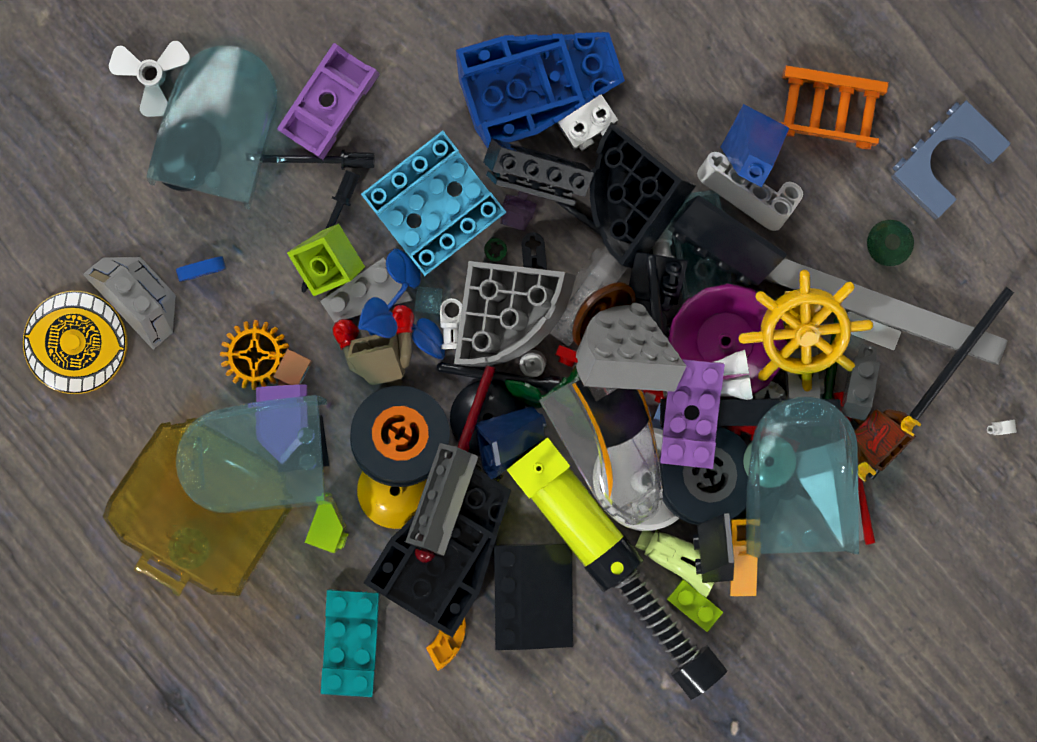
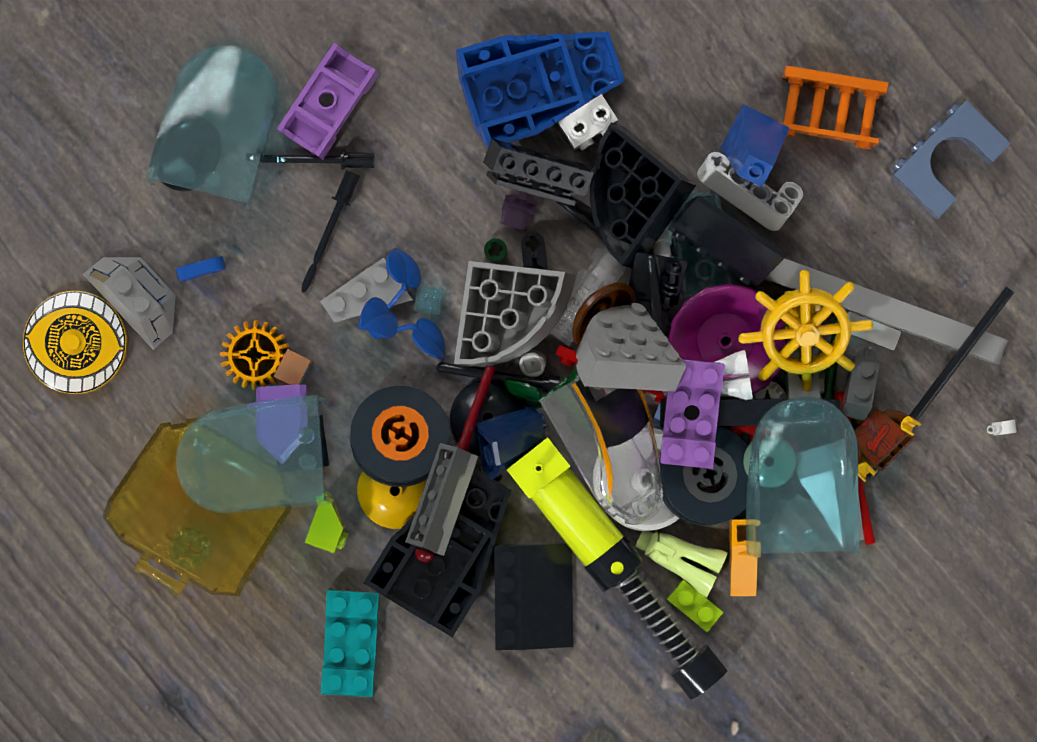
white piece [109,41,190,117] -> none
lime slope [287,223,365,296] -> none
dark tan torso [332,305,414,387] -> none
medium azure slope [361,130,507,276] -> none
light orange tile [426,618,466,671] -> none
white connector [440,298,462,349] -> none
black slope [693,513,734,583] -> none
clear green piece [867,220,914,266] -> none

